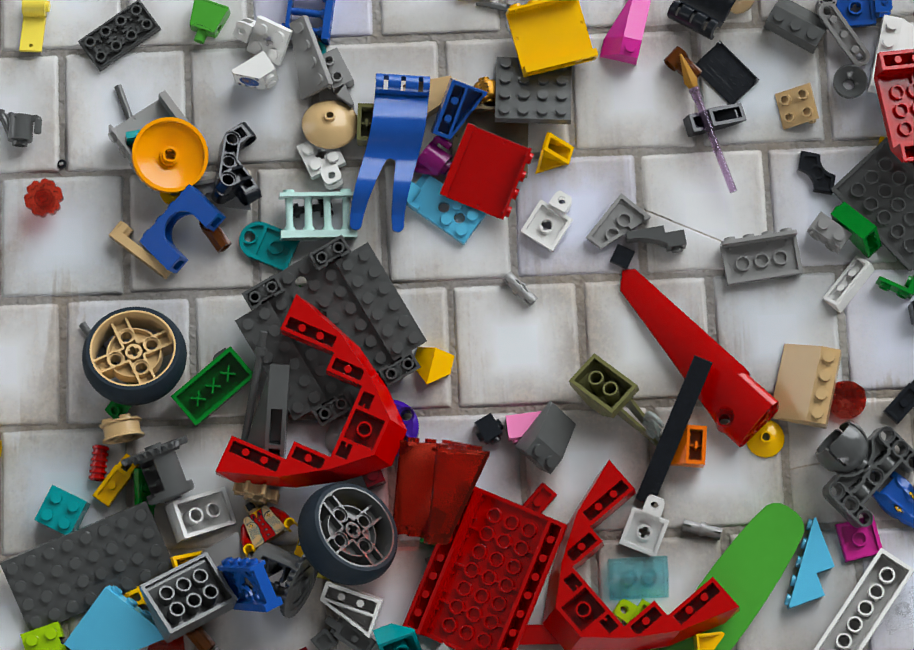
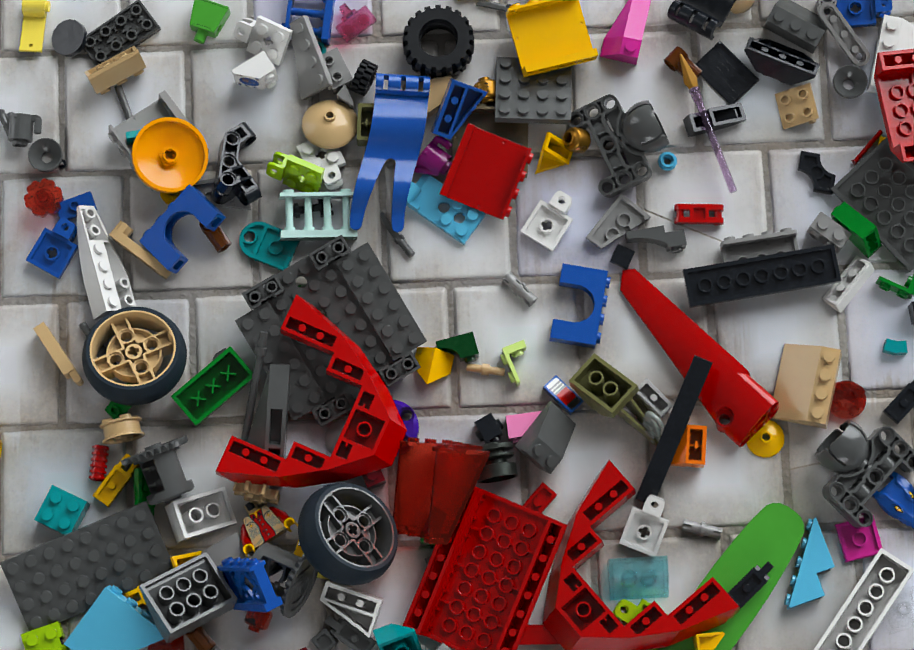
none -> blue plate [26,218,78,279]
none -> dark grey piece [28,138,63,172]
none -> tan hinge [33,322,84,386]
none -> black tile [52,19,87,57]
none -> blue plate [55,191,97,220]
none -> white wedge [77,205,136,320]
none -> tan slope [84,46,146,95]
none -> clear red head [244,611,273,633]
none -> lime plate [266,152,325,192]
none -> clear pink hinge [336,3,377,43]
none -> black tyre [350,59,378,96]
none -> dark grey piece [380,212,415,258]
none -> black tyre [403,5,474,79]
none -> dark green arch [436,332,479,363]
none -> tan bar [466,363,505,376]
none -> pearl dark grey wheel [472,442,518,484]
none -> yellowish green bracket [500,340,526,386]
none -> slope [543,375,584,415]
none -> blue arch [549,263,611,349]
none -> pearl gold head [563,127,591,153]
none -> dark grey beam [568,94,669,198]
none -> light grey brick [635,378,674,419]
none -> medium azure plate [658,152,677,171]
none -> red plate [674,204,724,225]
none -> black plate [682,244,841,308]
none -> black hinge [728,561,774,609]
none -> black wedge [744,37,820,85]
none -> red piece [851,130,883,165]
none -> teal piece [882,339,908,355]

